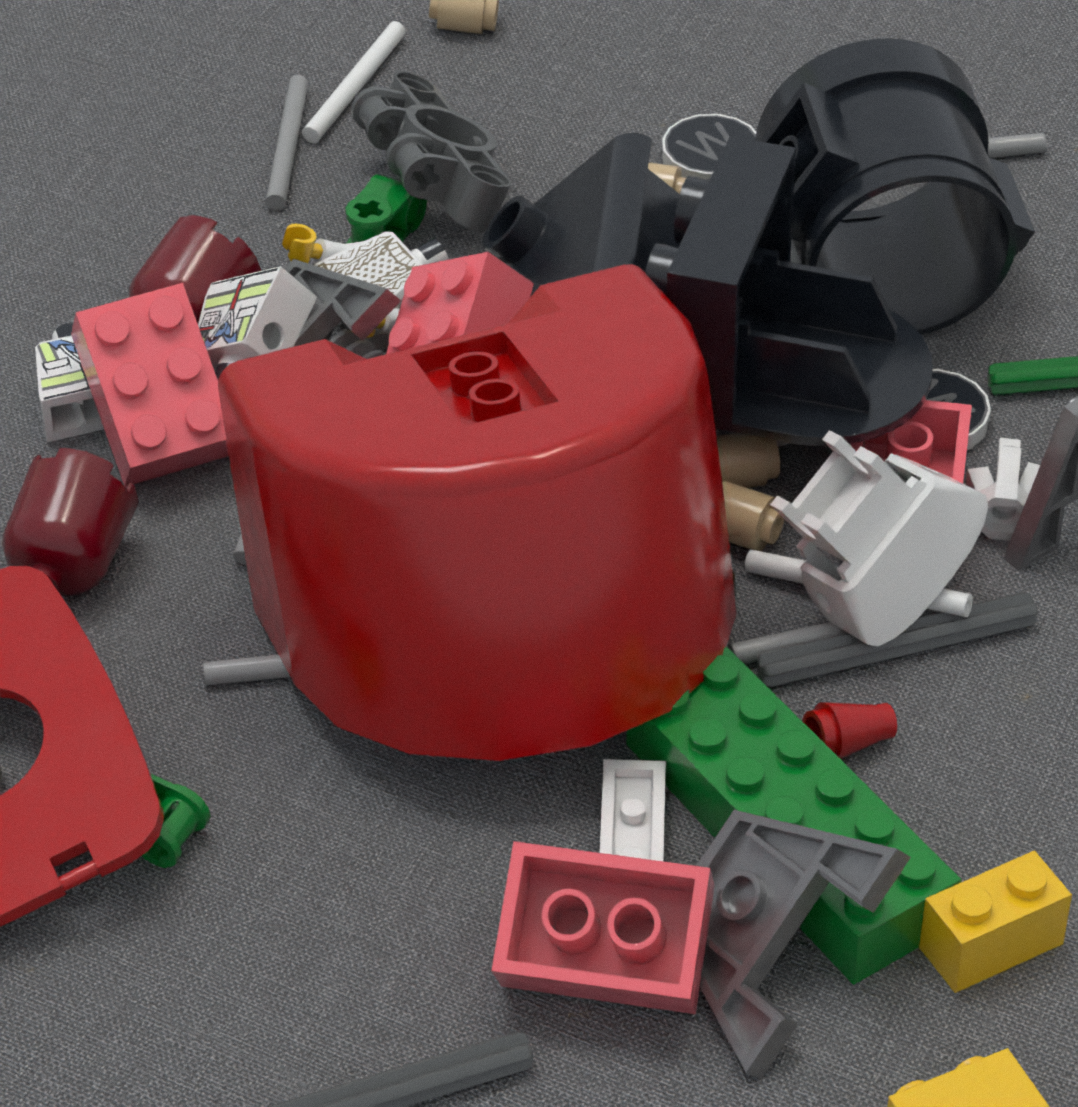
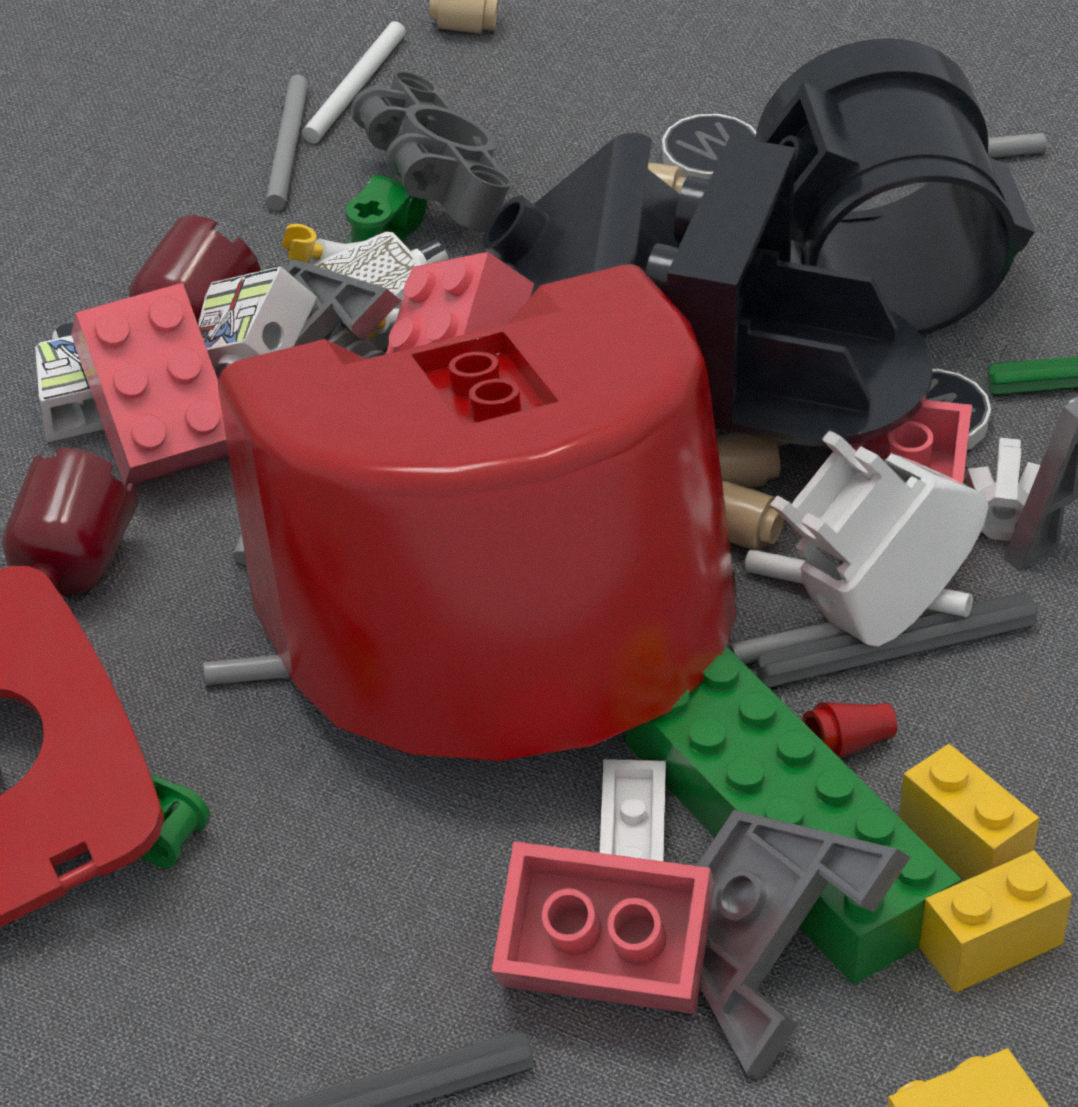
none -> yellow brick [899,744,1040,881]

